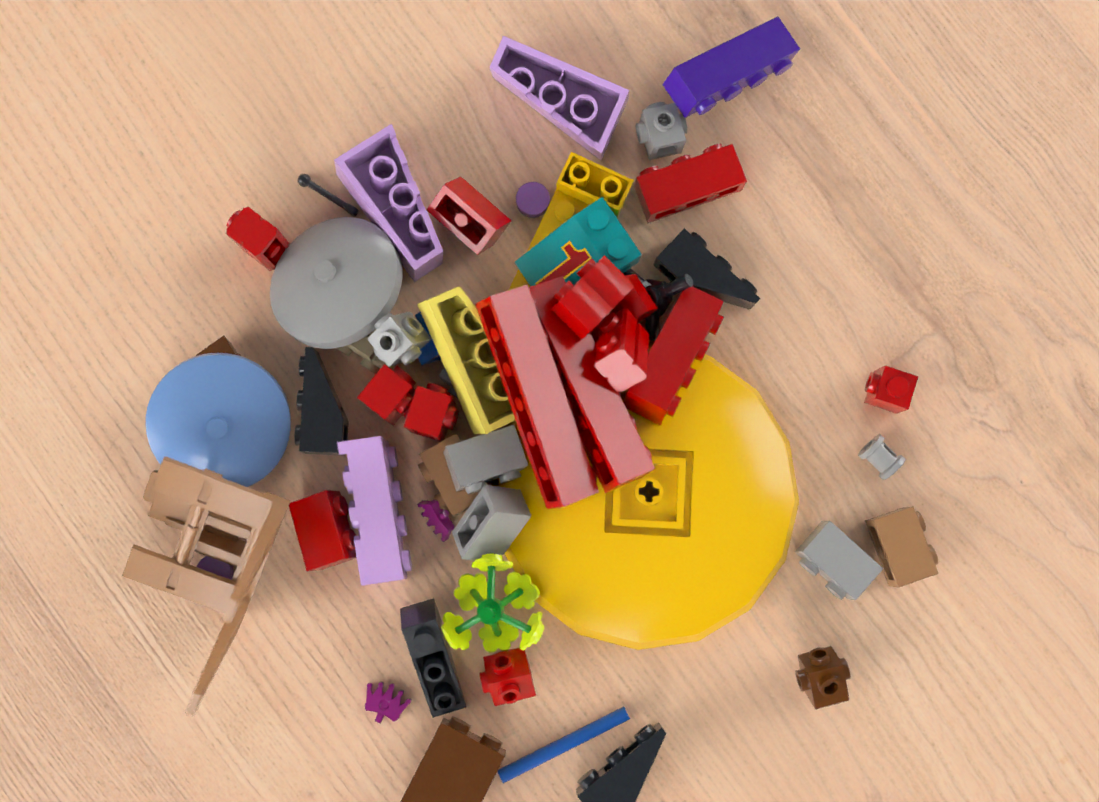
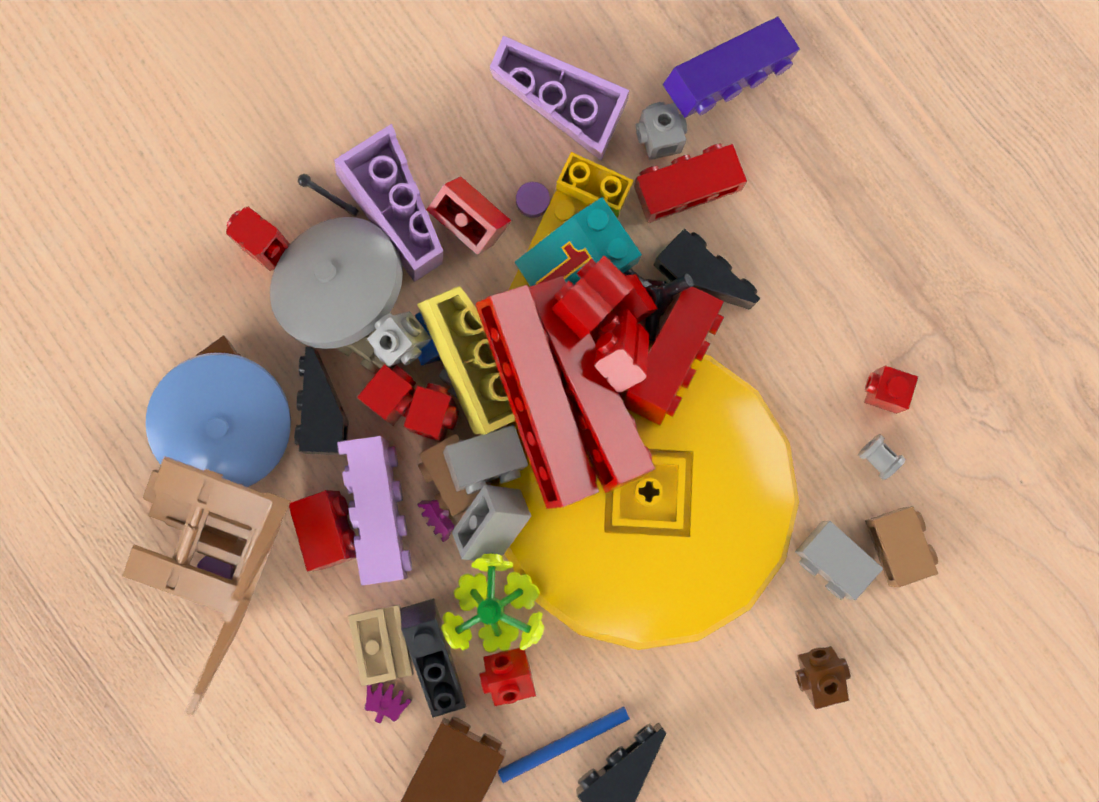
none -> tan plate [348,605,414,686]

